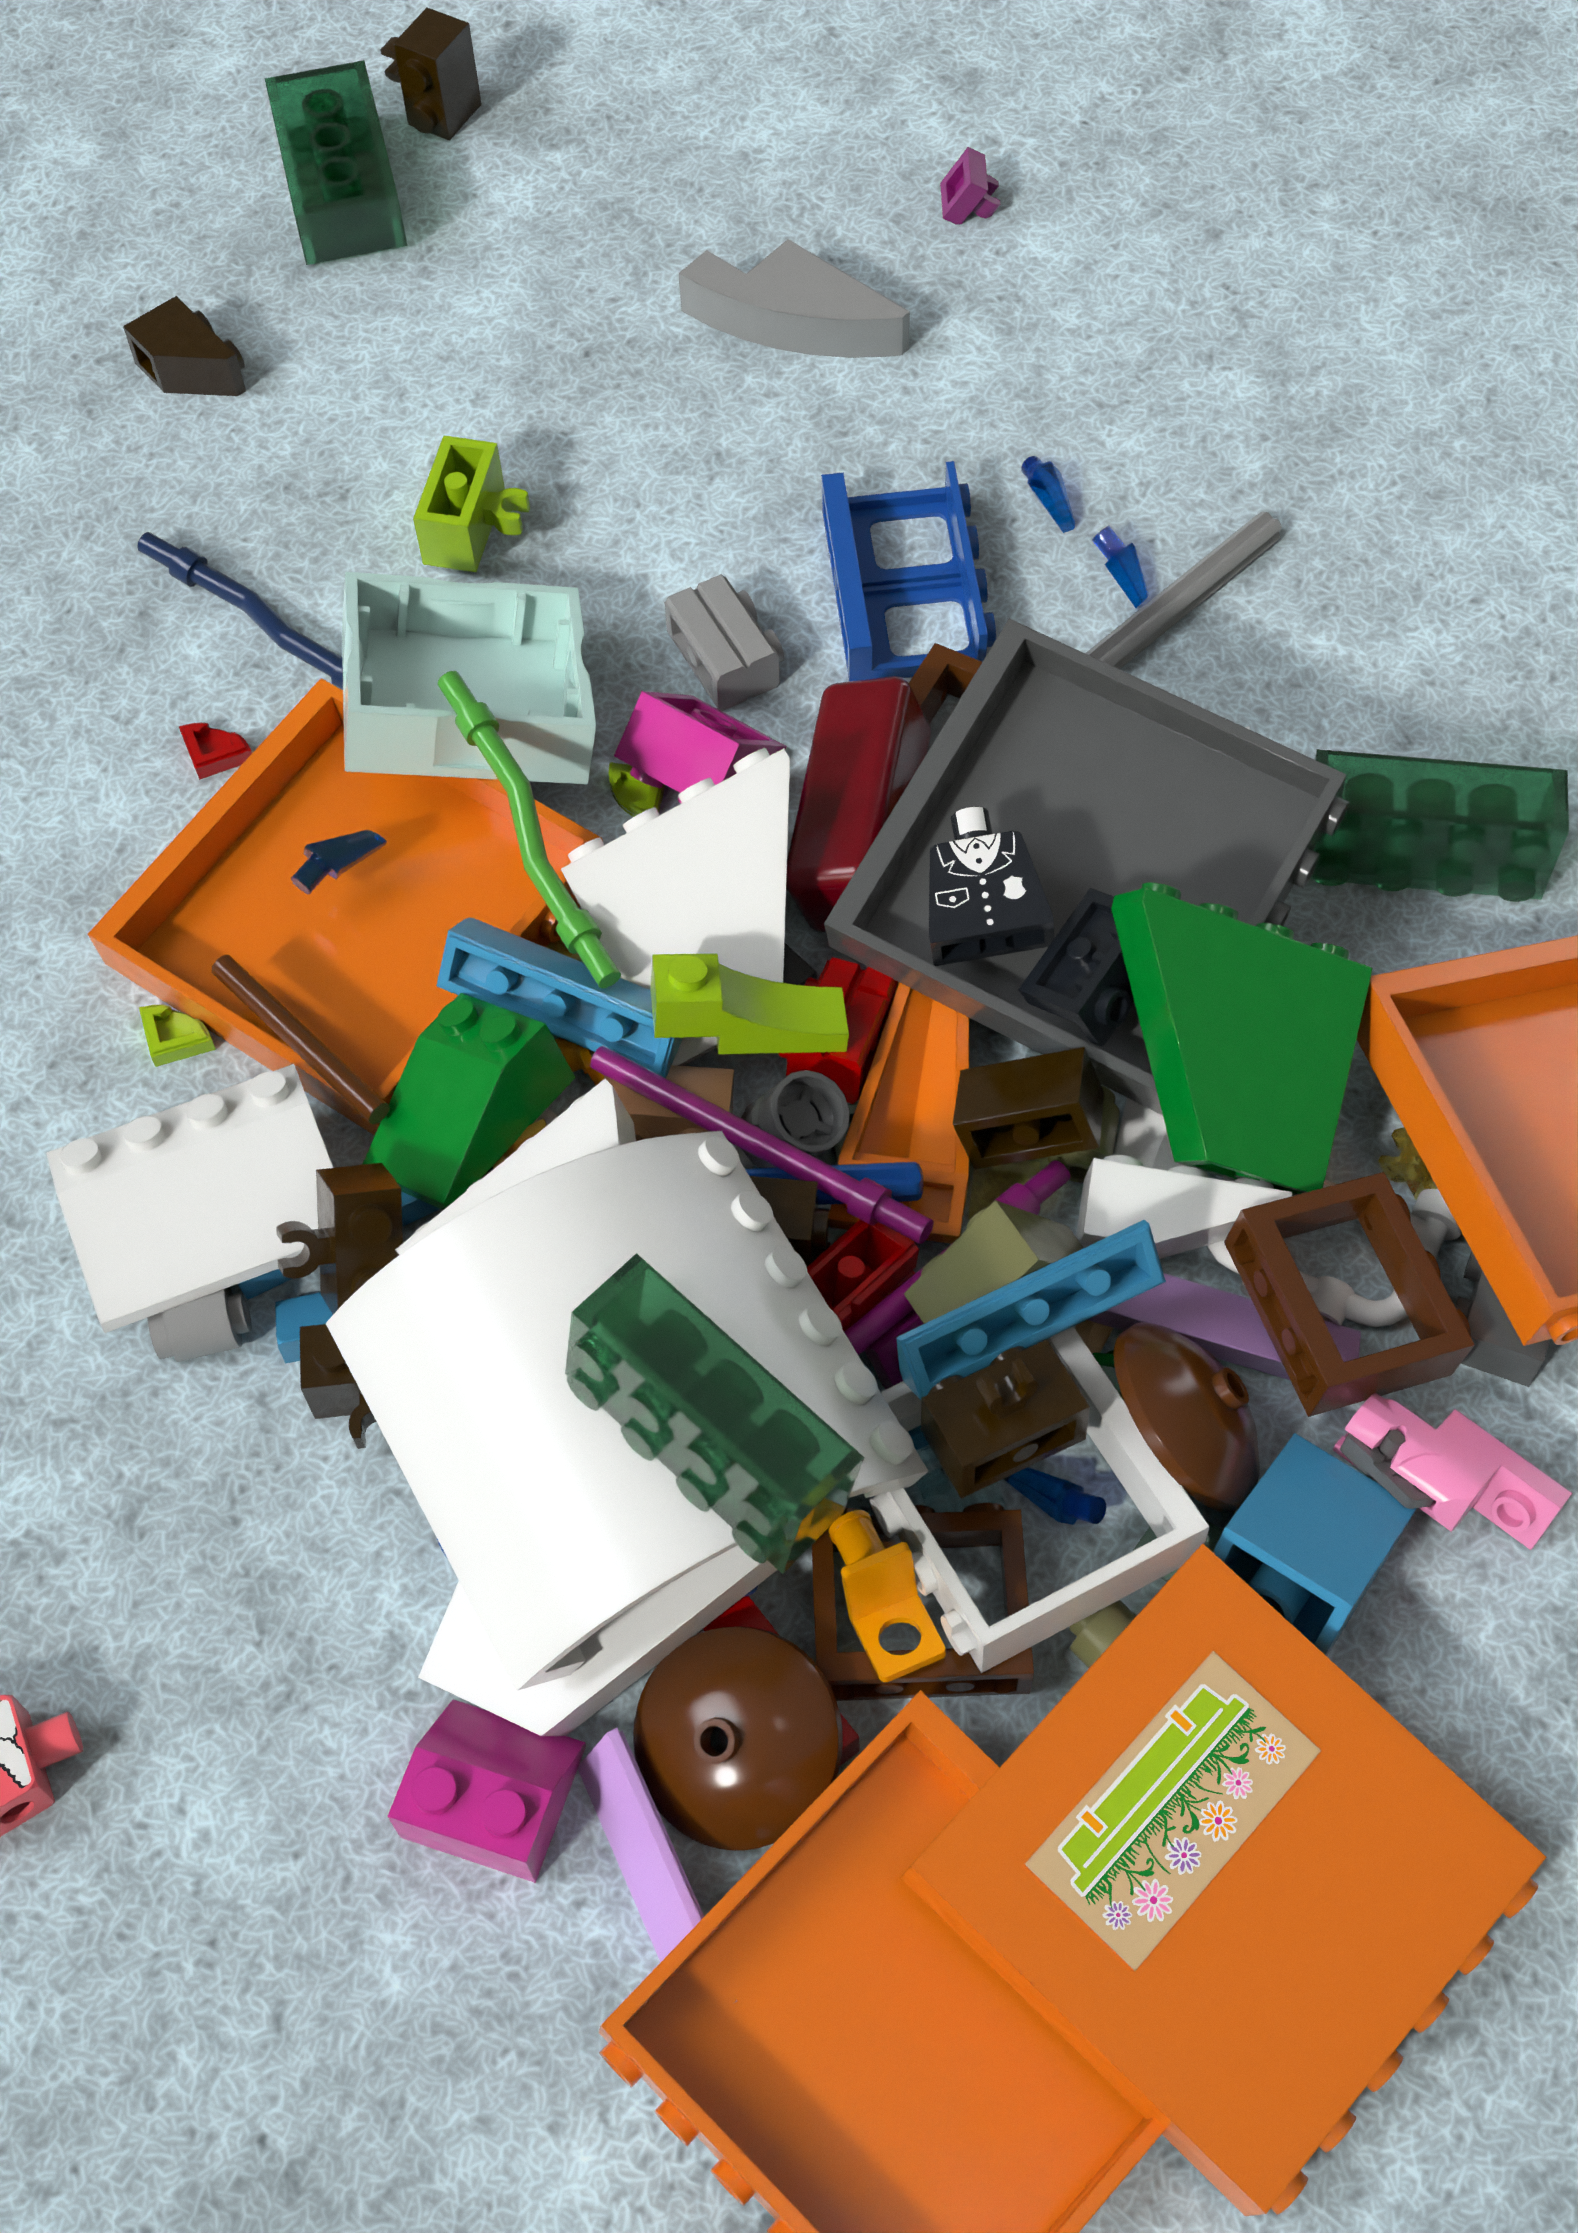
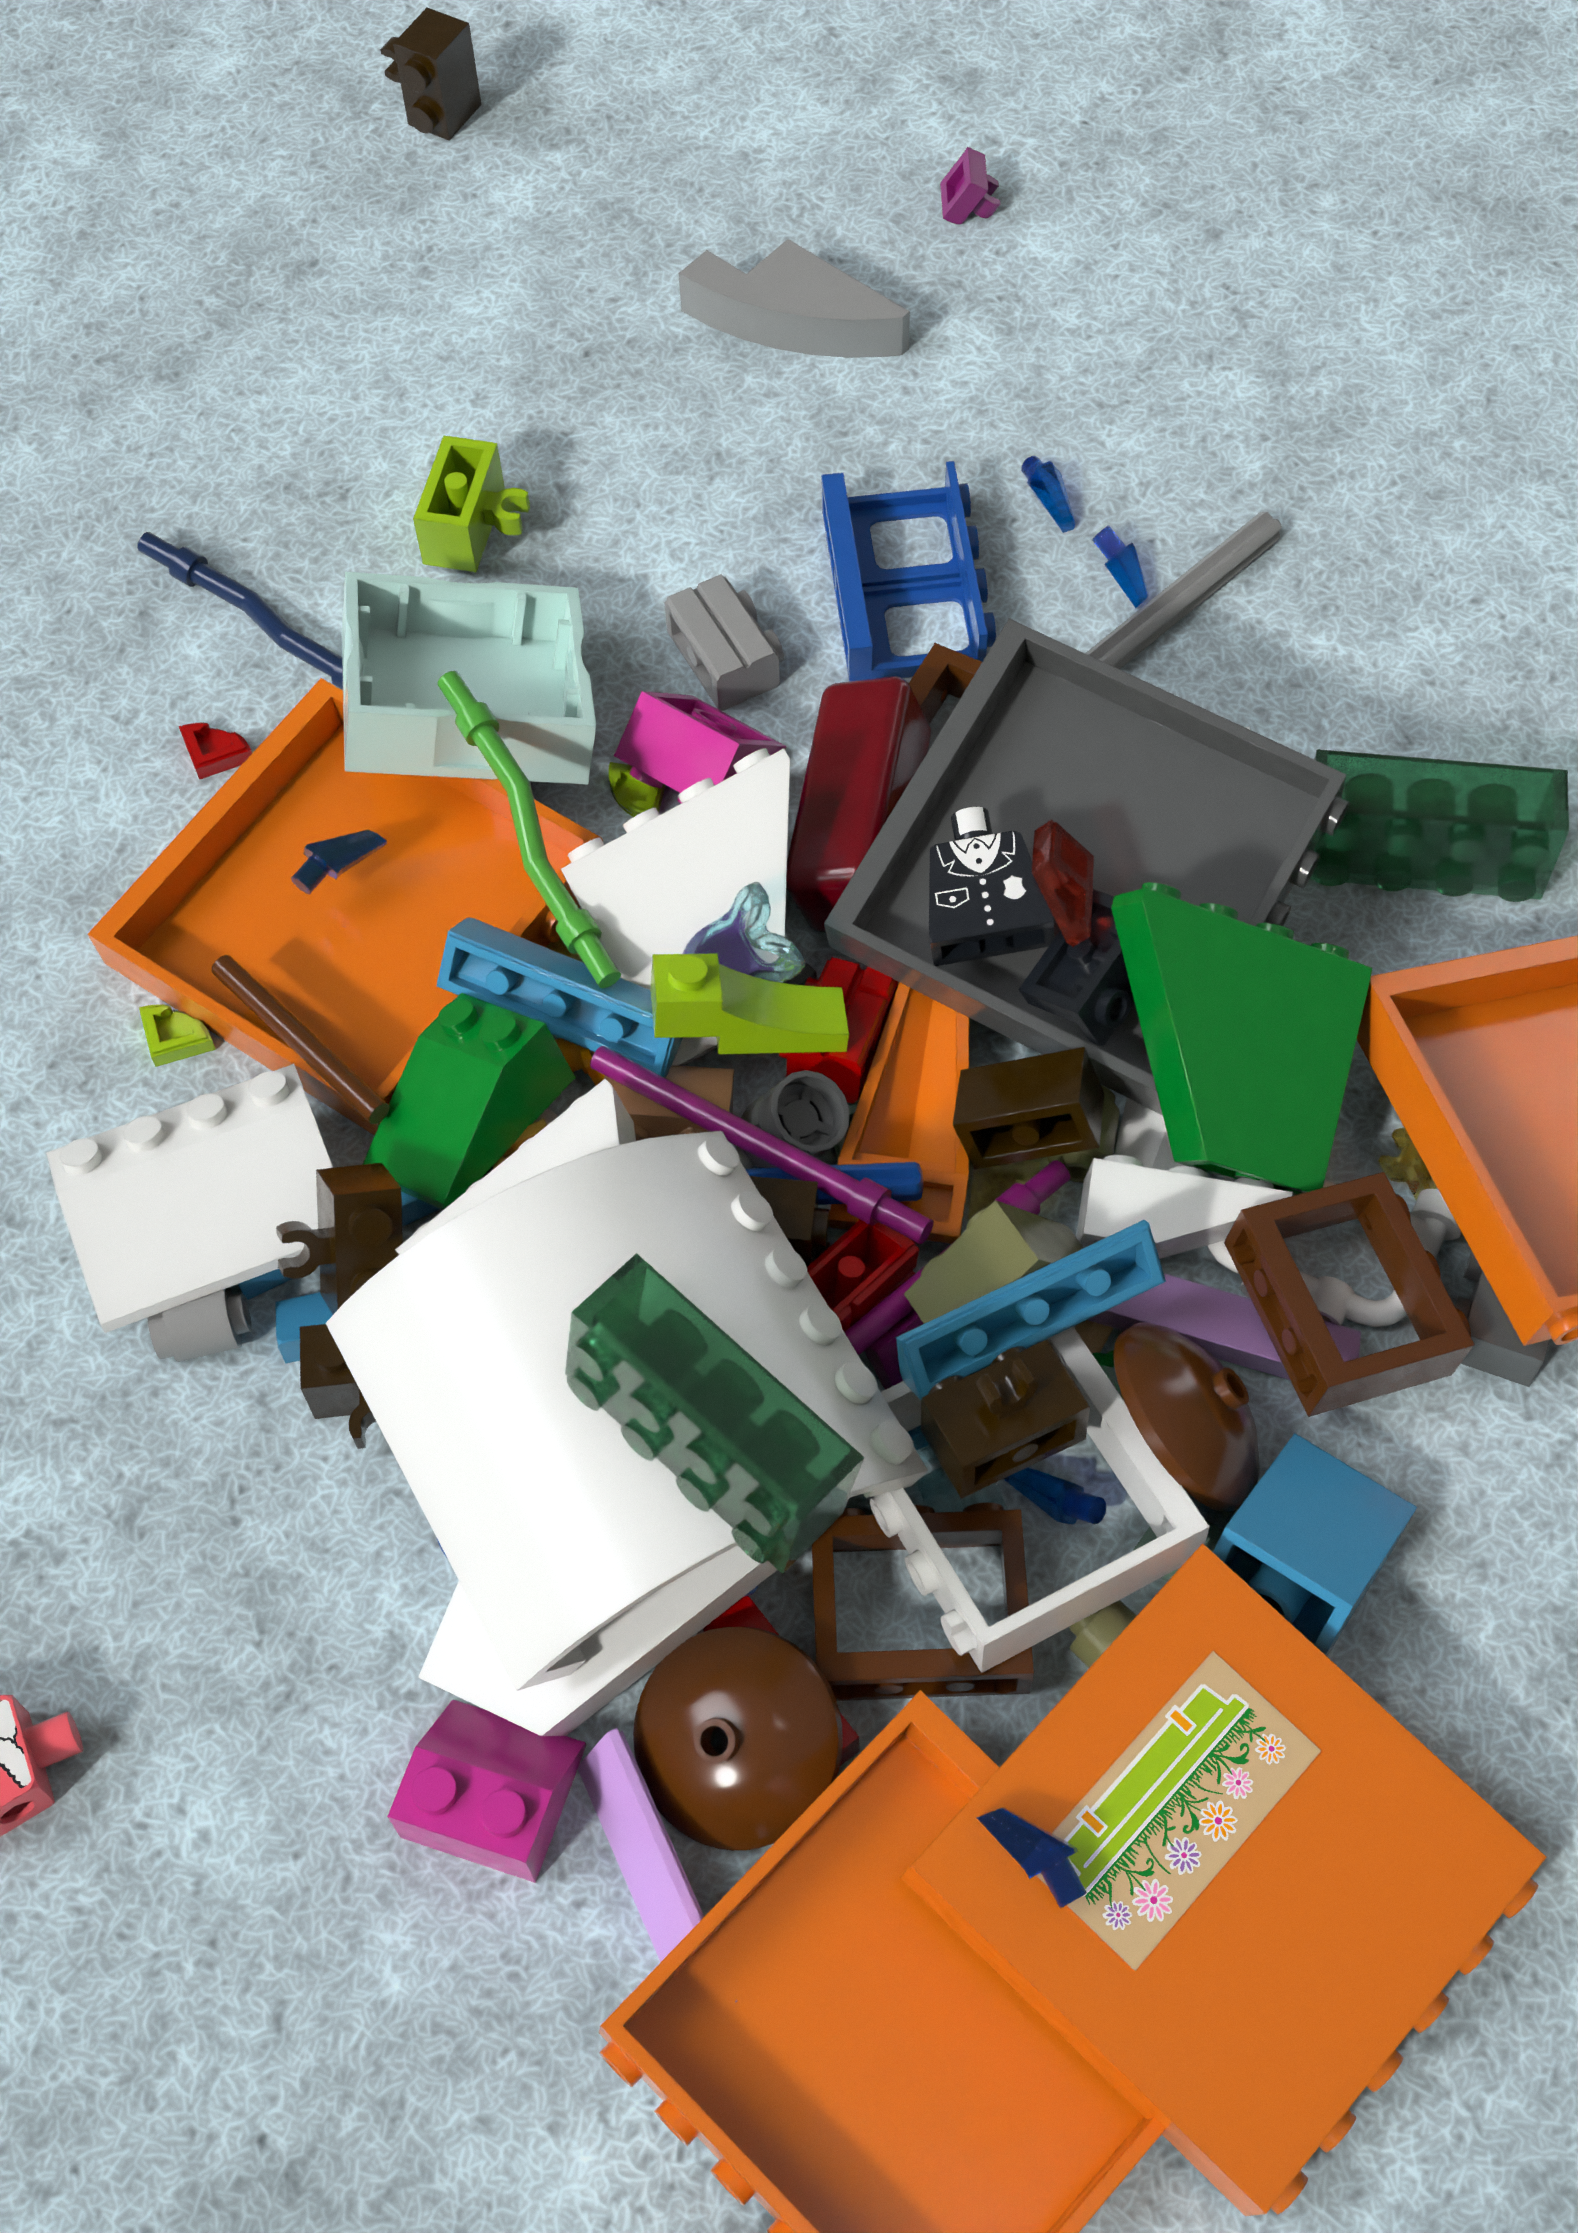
dark brown slope [123,296,246,396] -> none
clear green brick [264,60,408,265] -> none
light orange bracket [828,1510,946,1682] -> none
bright pink plate [1333,1393,1573,1550] -> none
none -> clear light blue piece [682,882,805,982]
none -> clear blue bar [977,1807,1087,1908]
none -> clear red tile [1032,819,1094,947]

